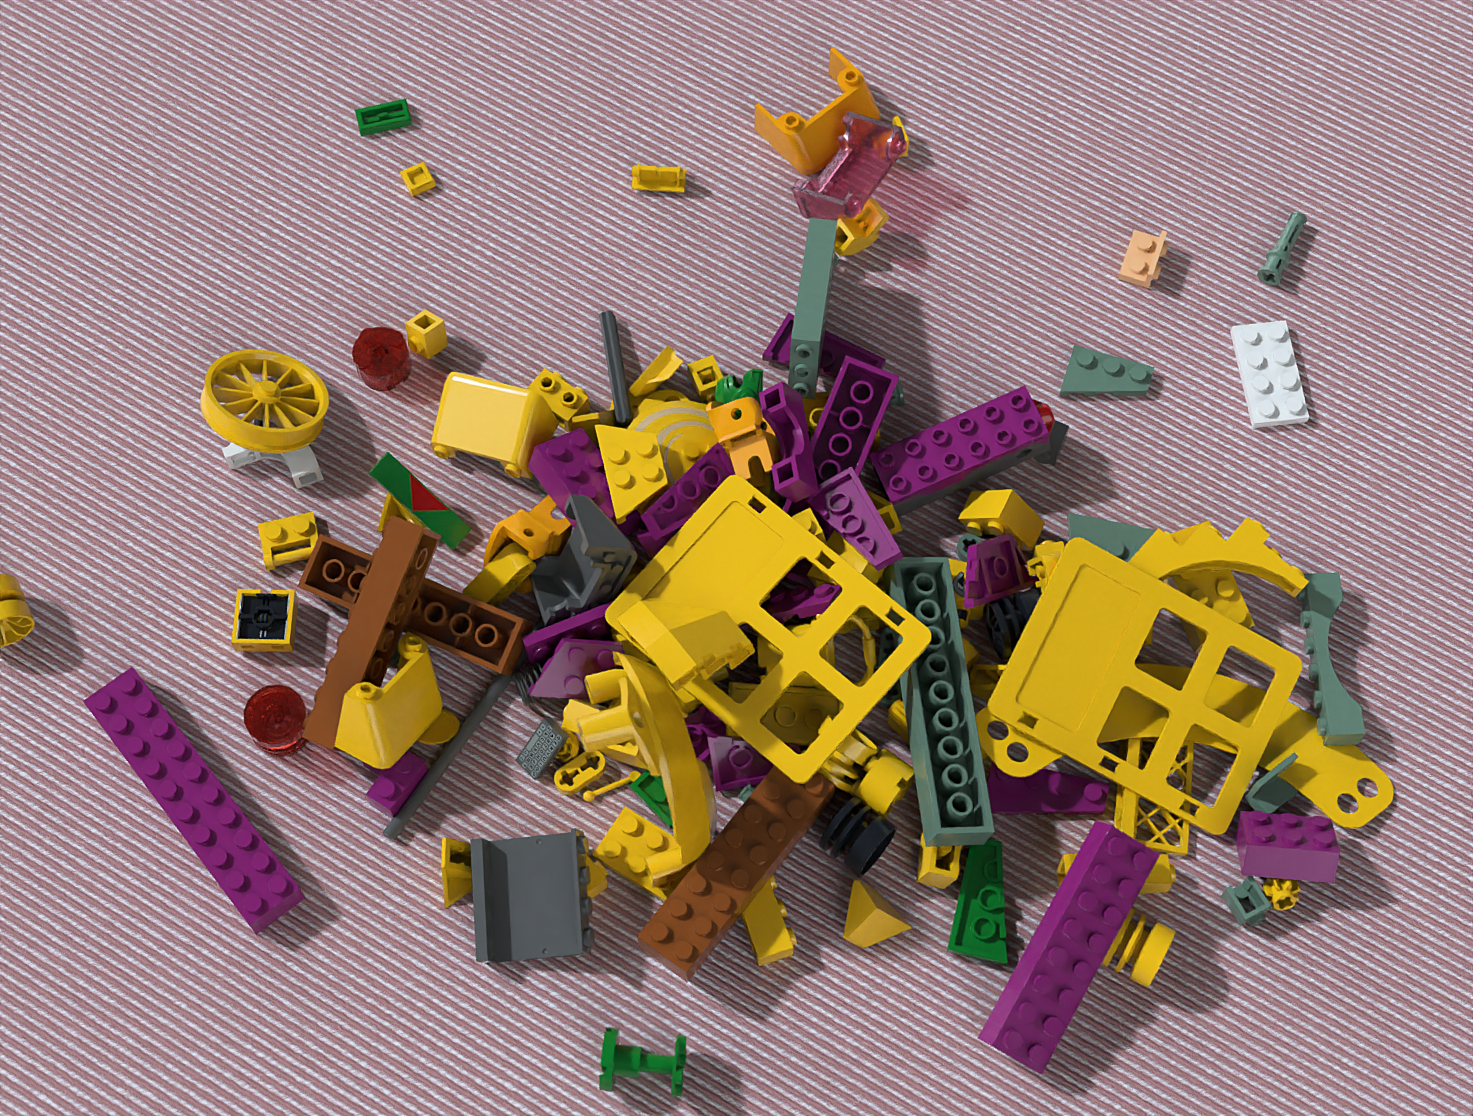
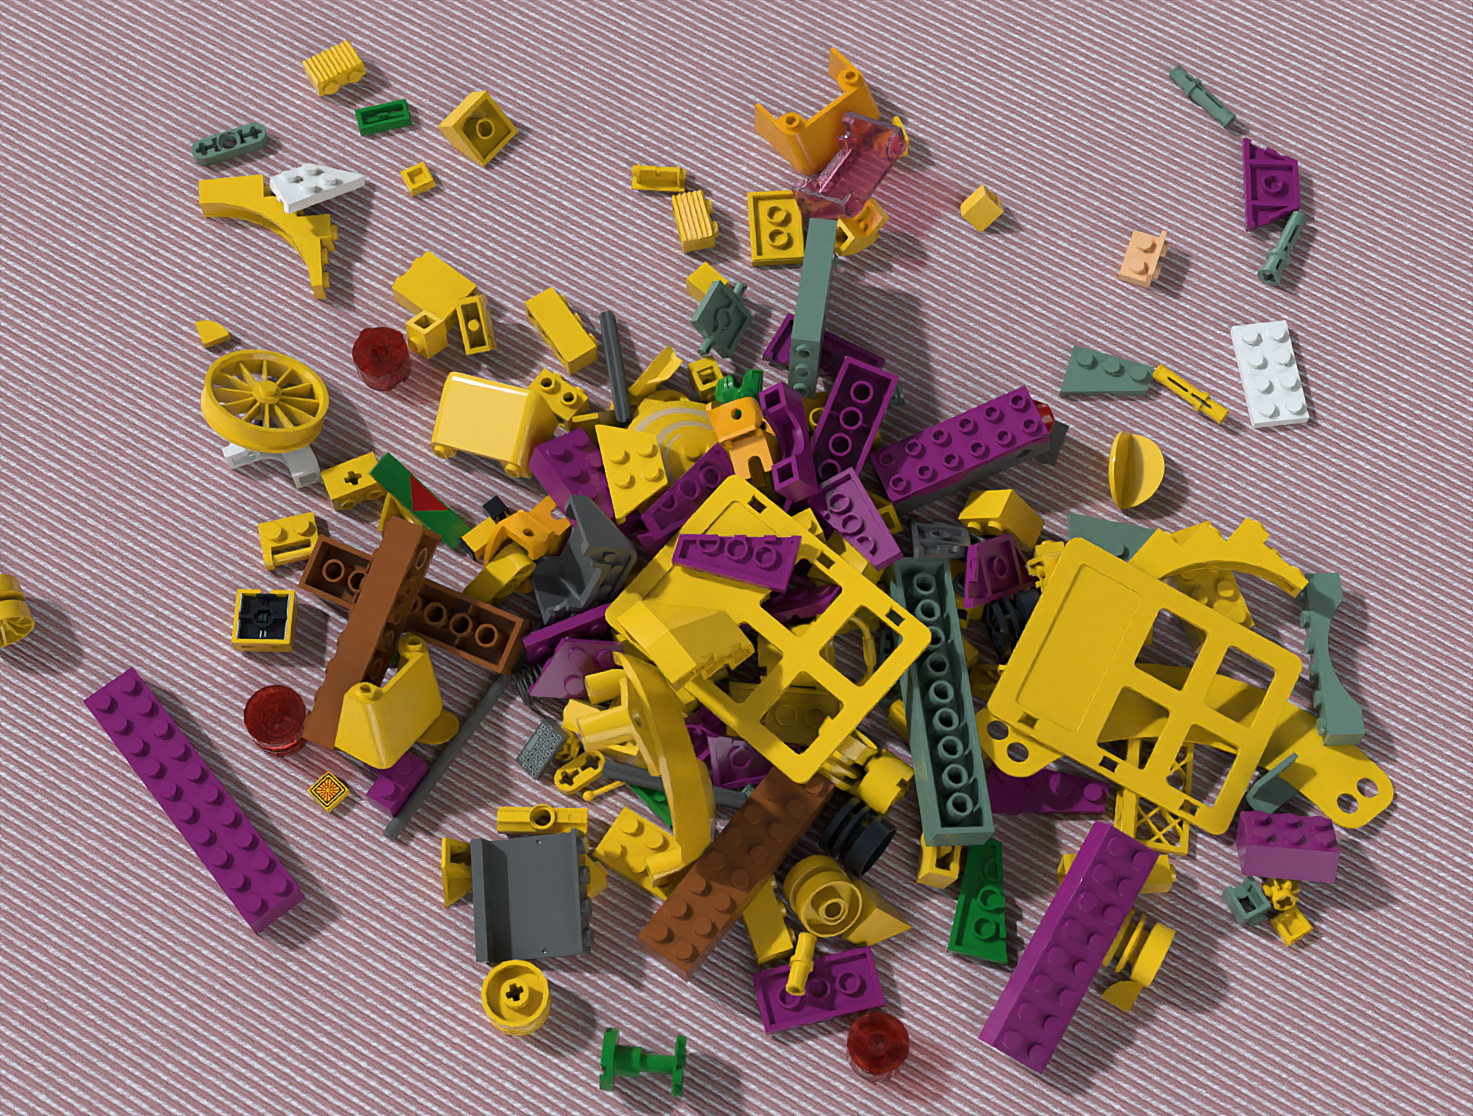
none -> sand green beam [191,123,268,166]
none -> yellow tile [194,320,231,349]
none -> yellow arch [199,174,339,299]
none -> white wing [270,163,365,214]
none -> yellow brick [302,39,366,97]
none -> tile [307,770,350,813]
none -> yellow brick [320,452,387,512]
none -> yellow brick [392,250,479,334]
none -> yellow slope [438,91,518,167]
none -> yellow brick [455,293,498,355]
none -> piece [459,495,509,561]
none -> yellow wheel [481,960,552,1037]
none -> yellow piece [497,804,589,836]
none -> yellow brick [524,287,599,375]
none -> dark grey axle [602,760,747,810]
none -> yellow brick [671,190,719,253]
none -> magenta wing [671,534,802,594]
none -> yellow brick [686,262,729,303]
none -> sand green plate [690,280,753,359]
none -> yellow tile [747,189,805,266]
none -> magenta plate [751,945,886,1035]
none -> yellow wheel [783,855,862,937]
none -> yellow pin [785,932,818,996]
none -> clear red brick [846,1012,909,1083]
none -> dark grey wing [908,514,971,559]
none -> yellow panel [960,184,1004,232]
none -> yellow tile [1101,981,1144,1013]
none -> yellow piece [1108,430,1165,510]
none -> yellow pin [1152,363,1230,425]
none -> sand green pin [1168,65,1237,128]
none -> magenta wing [1242,138,1300,232]
none -> yellow tile [1269,904,1313,947]

